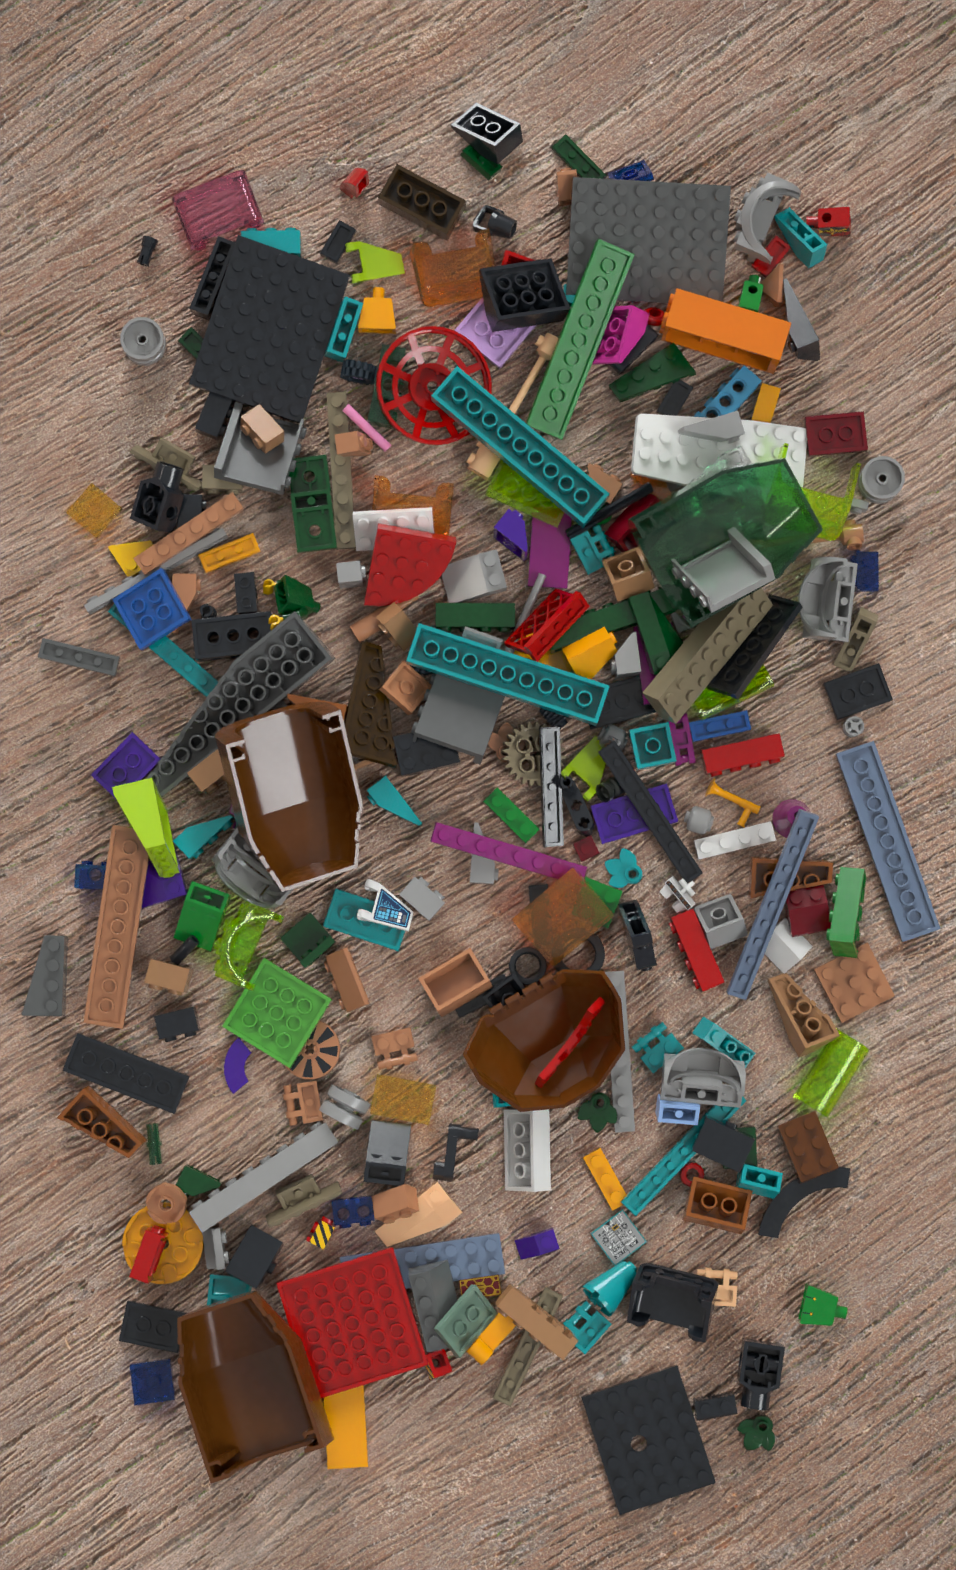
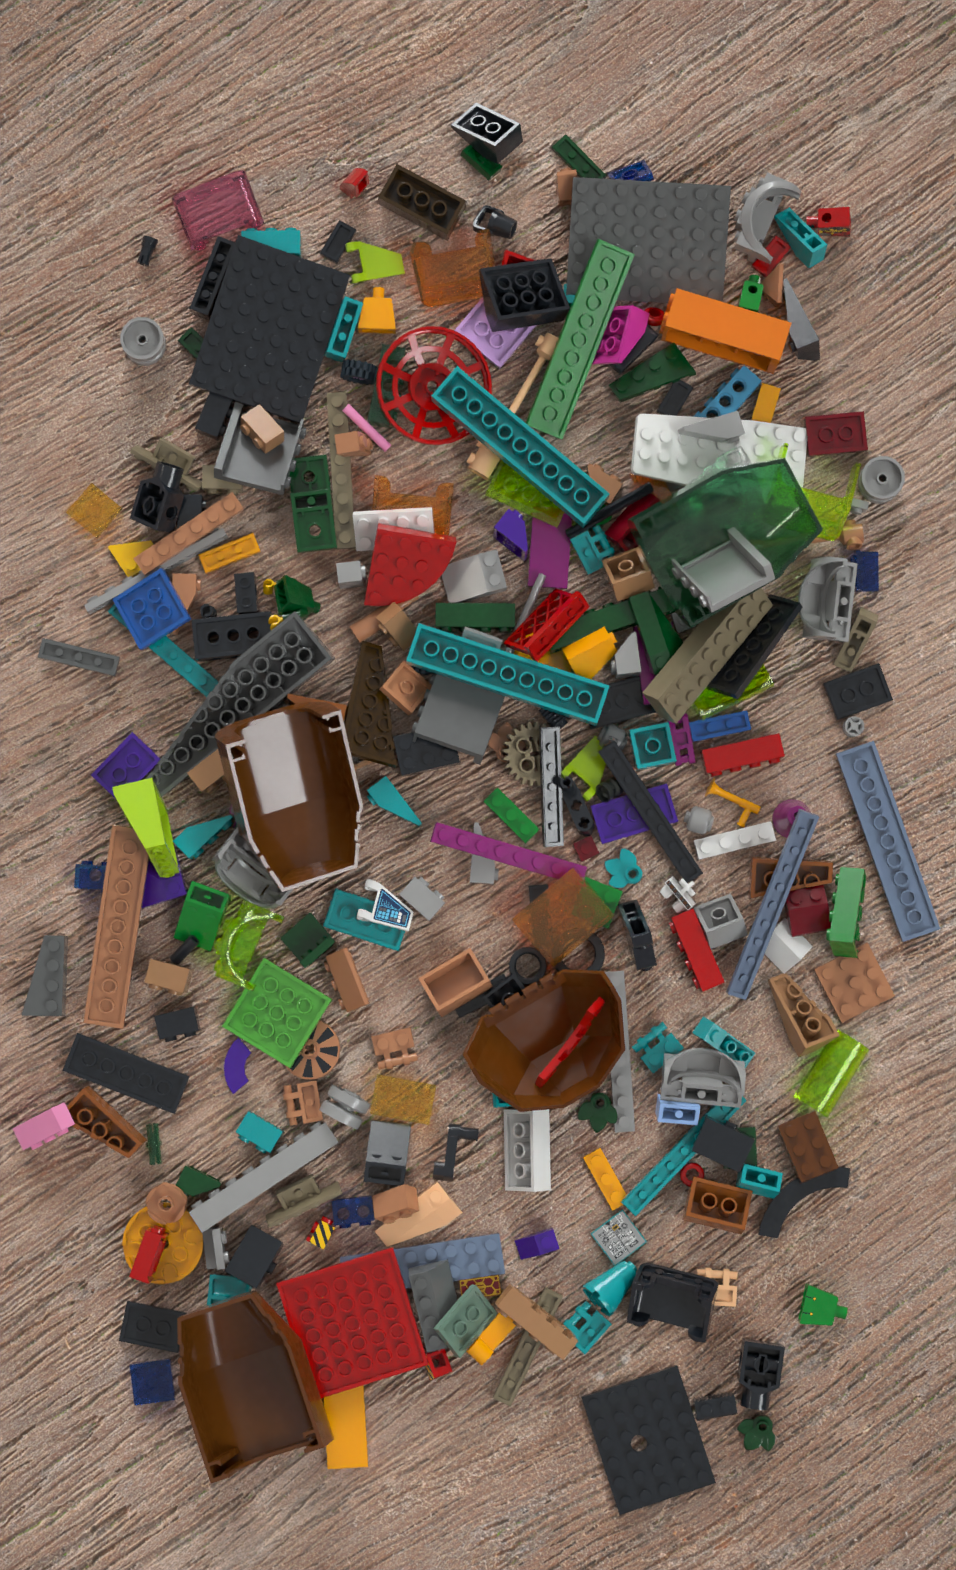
none -> bright pink brick [13,1102,75,1150]
none -> teal brick [236,1111,284,1154]

